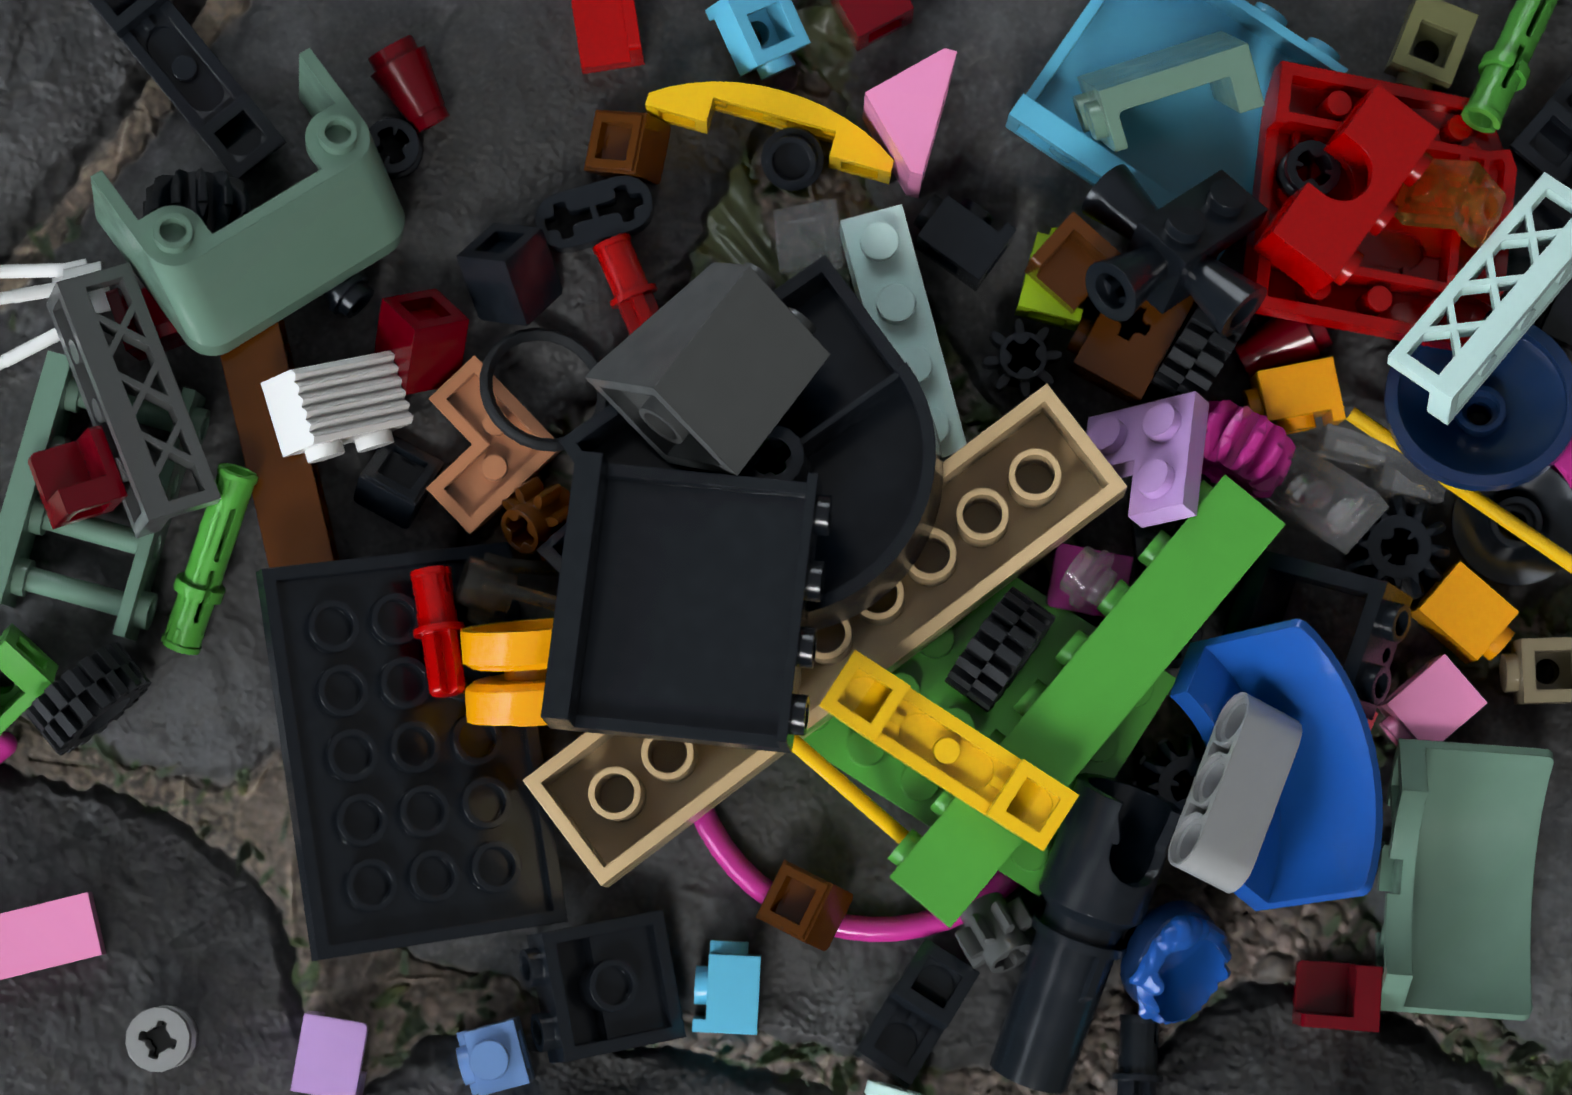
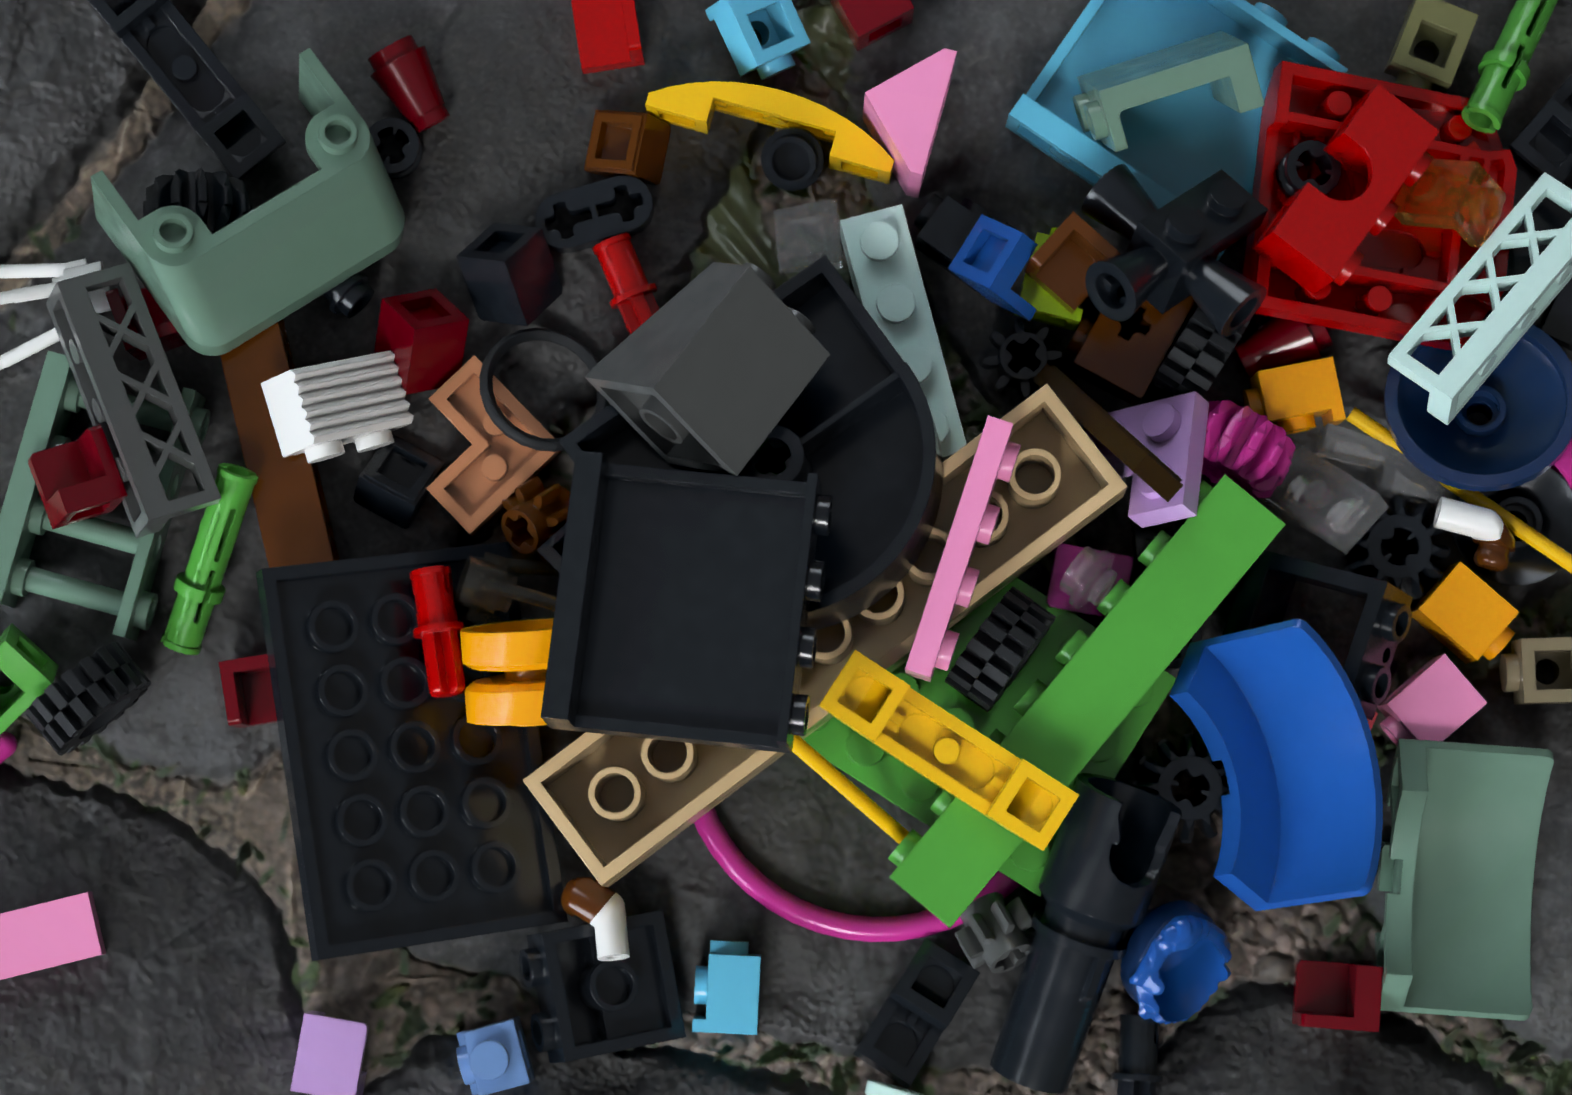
light grey wheel [125,1005,198,1072] -> none
reddish brown slope [756,859,853,951] -> none
light grey beam [1168,692,1302,894] -> none
none -> dark red panel [219,654,277,728]
none -> arm [561,876,630,961]
none -> bright pink plate [905,415,1021,682]
none -> blue panel [948,214,1038,321]
none -> dark brown tile [1033,364,1183,502]
none -> white arm [1433,497,1515,572]

